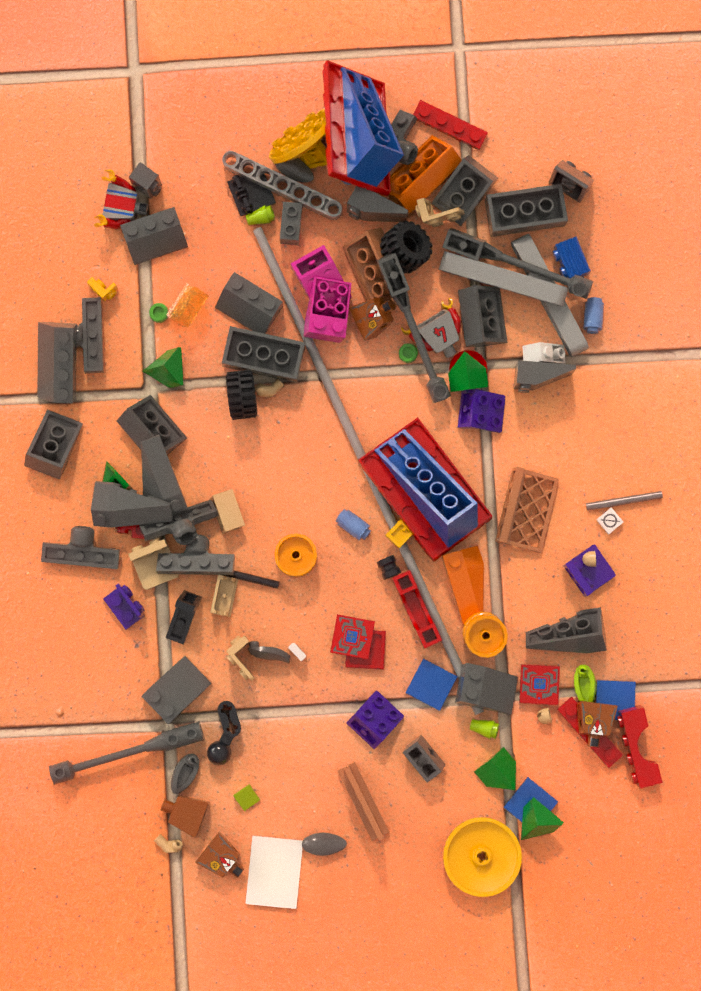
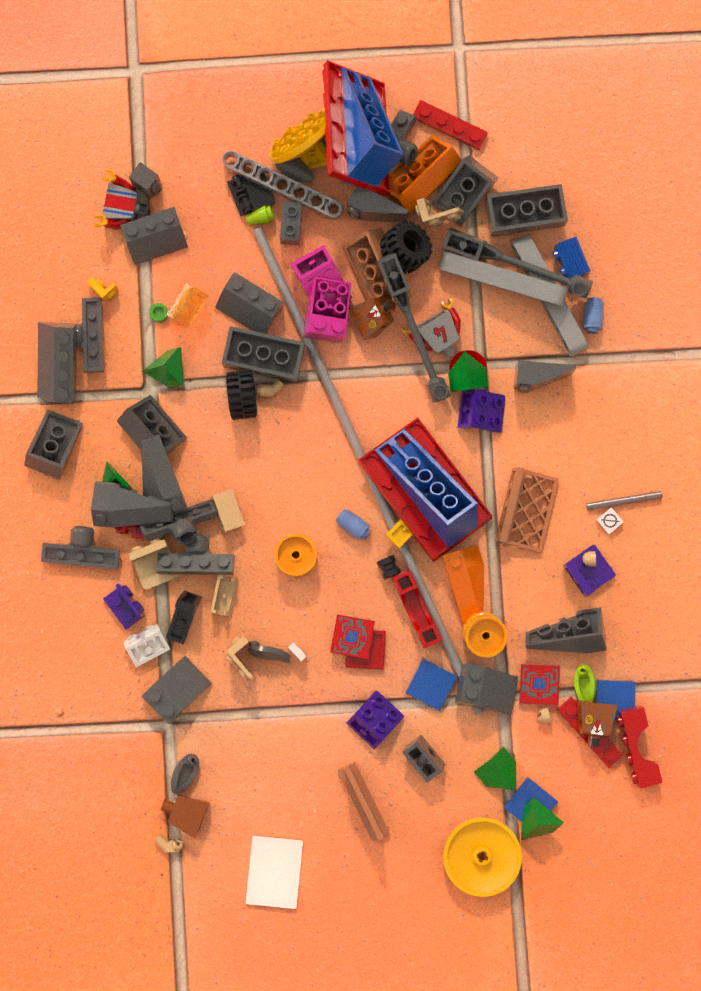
dark grey bar [49,721,205,785] -> none
dark orange torso [196,831,244,878] -> none
black beam [207,701,241,766] -> none
black bar [223,570,280,589] -> none
lime slope [233,784,260,811] -> none
dark grey arm [302,832,347,856] -> none
bright green tile [399,343,418,363] -> none
dark grey slope [458,285,508,347] -> none
lime cone [470,719,499,739] -> none
white slope [522,342,566,364] -> none
dark grey slope [549,160,594,203] -> none
none -> white bracket [124,624,170,667]

